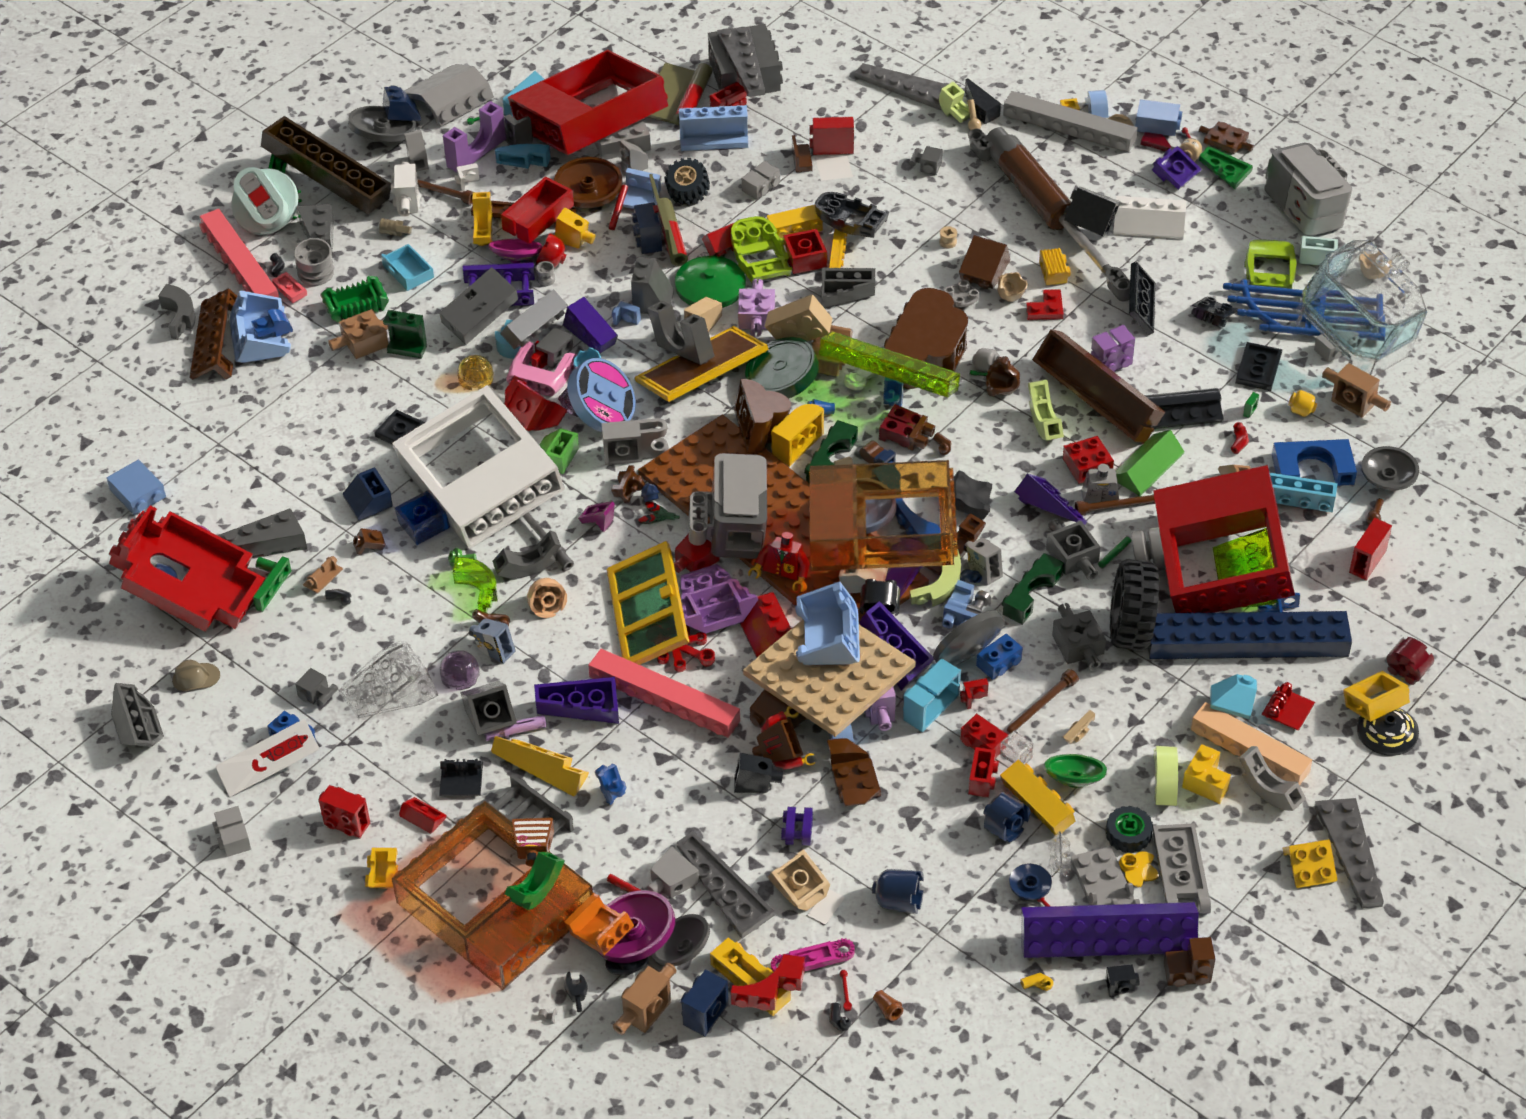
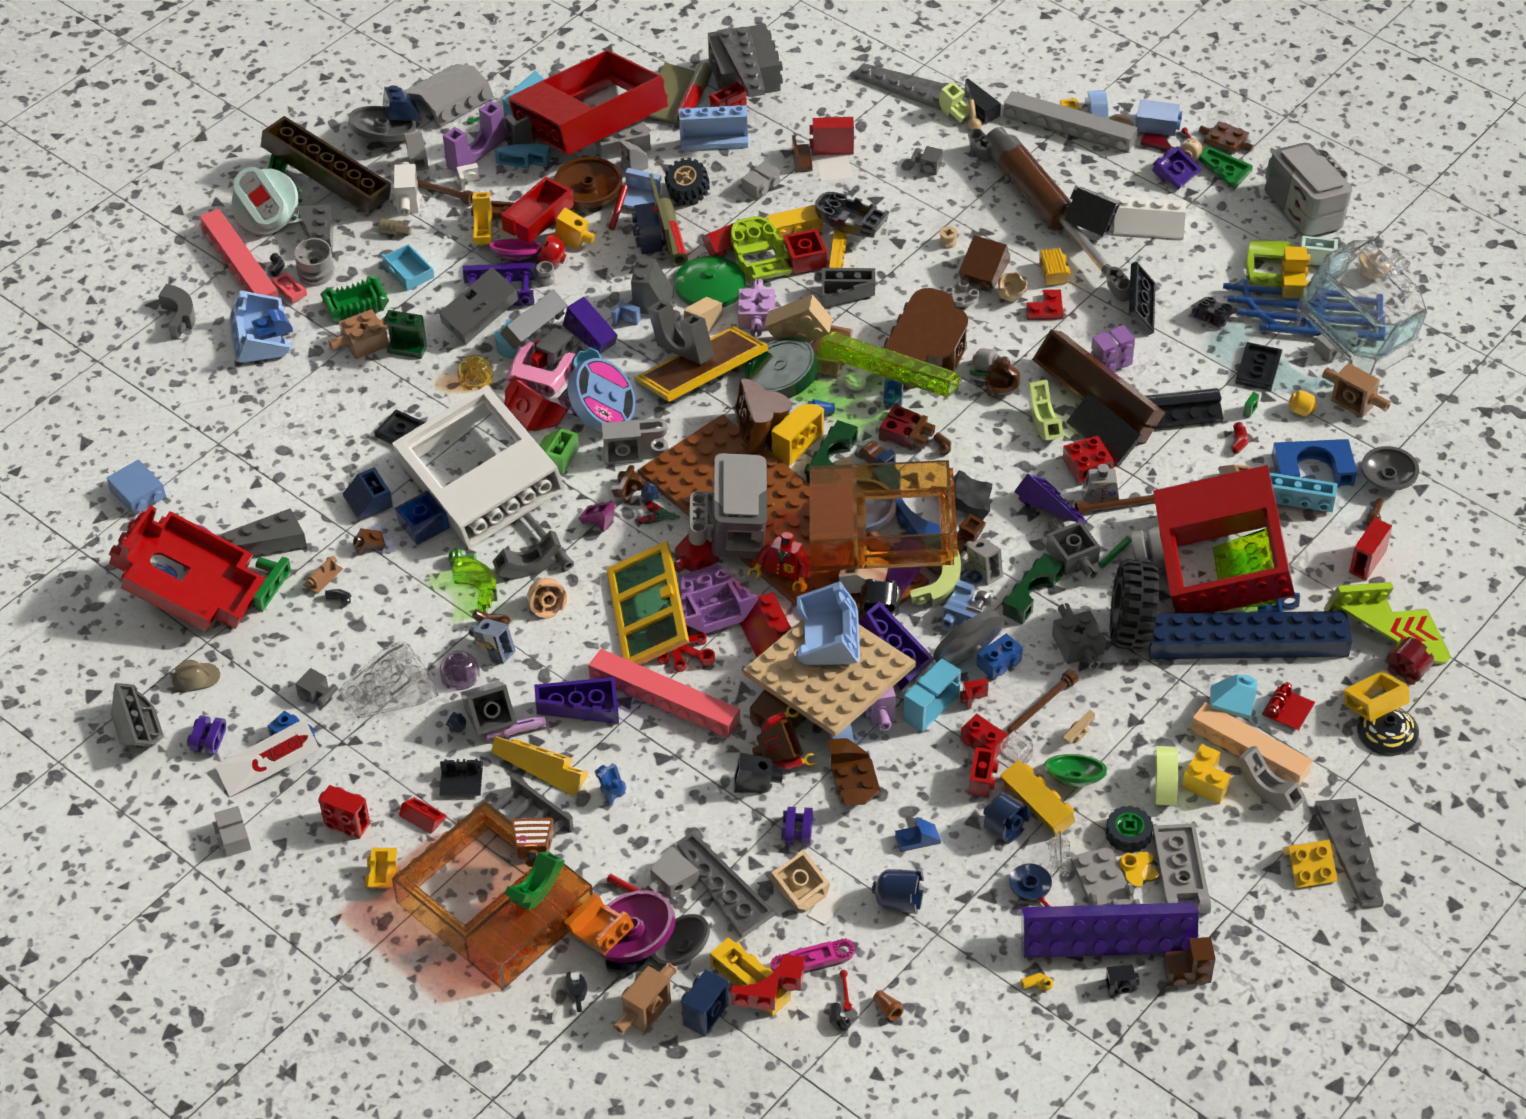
reddish brown bracket [189,288,237,380] -> none
bright green slope [1115,430,1184,496] -> none
none -> dark purple brick [187,715,226,754]
none -> dark blue plate [446,712,466,732]
none -> blue slope [895,817,941,852]
none -> black tile [1066,393,1143,466]
none -> yellow brick [1281,246,1310,298]
none -> lime piece [1323,582,1450,664]

